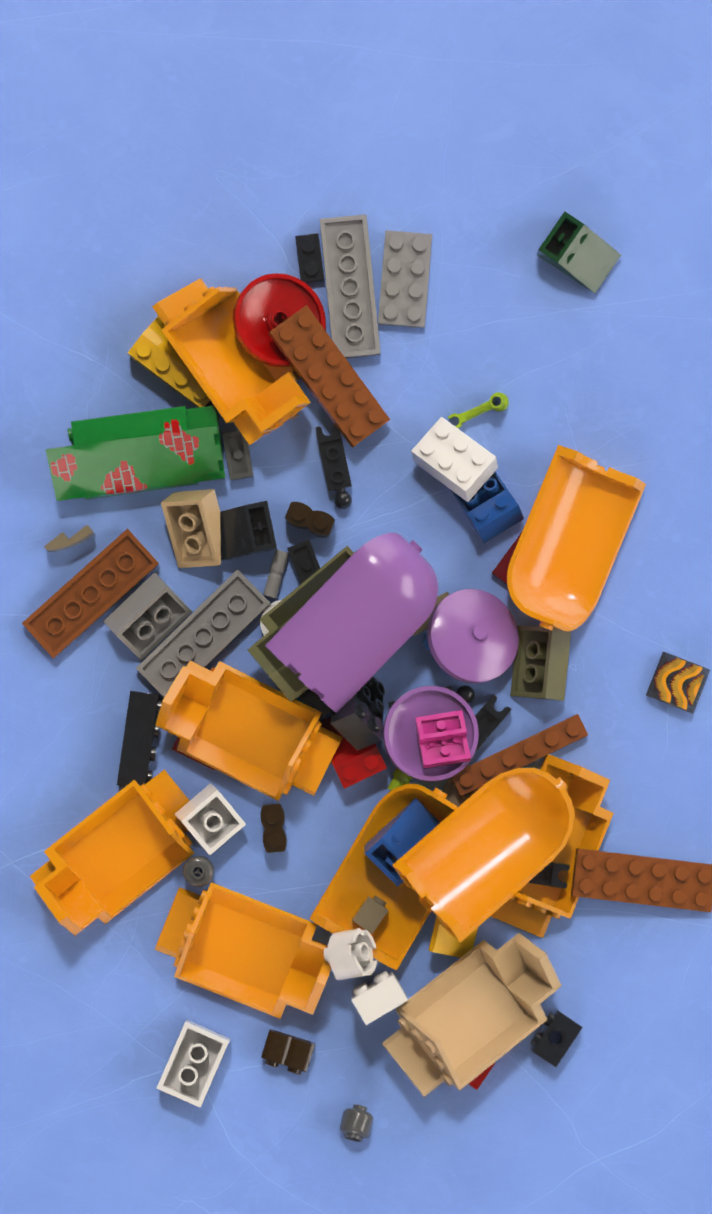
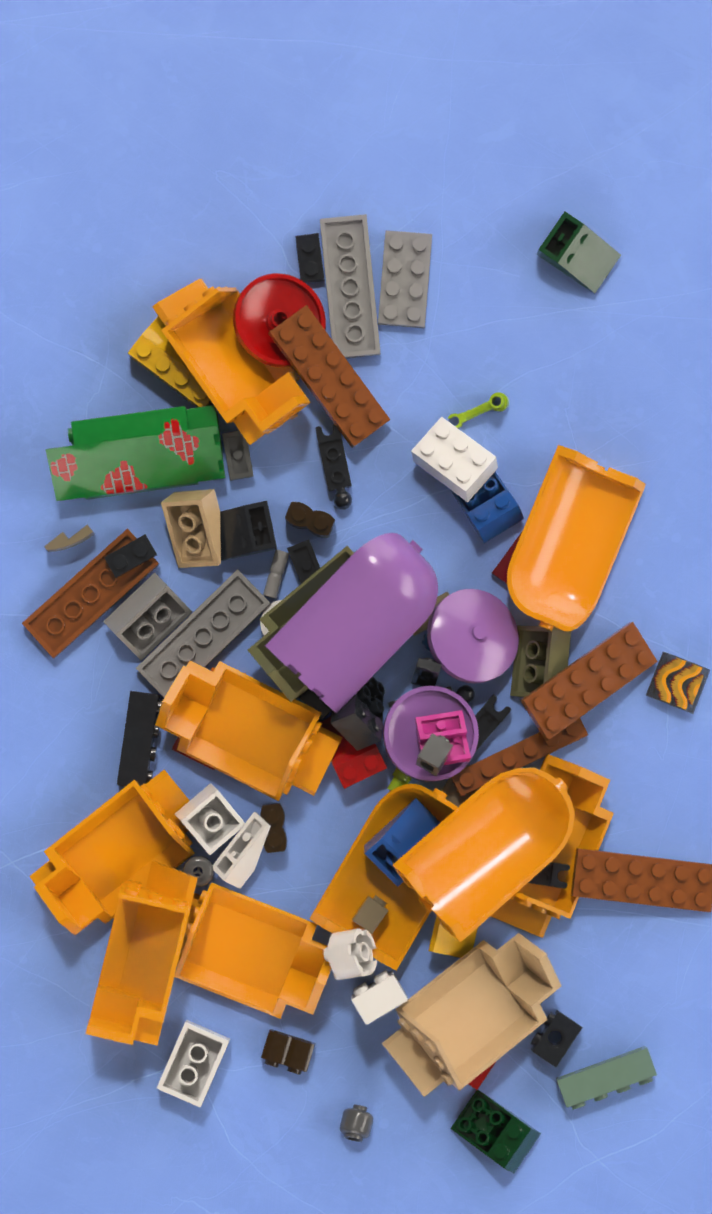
none -> light orange panel [86,860,198,1046]
none -> black plate [104,534,157,579]
none -> white slope [212,812,270,889]
none -> black plate [411,658,442,687]
none -> dark grey brick [416,733,453,777]
none -> dark green slope [450,1090,541,1173]
none -> dark orange plate [520,622,658,740]
none -> sand green brick [556,1046,657,1109]

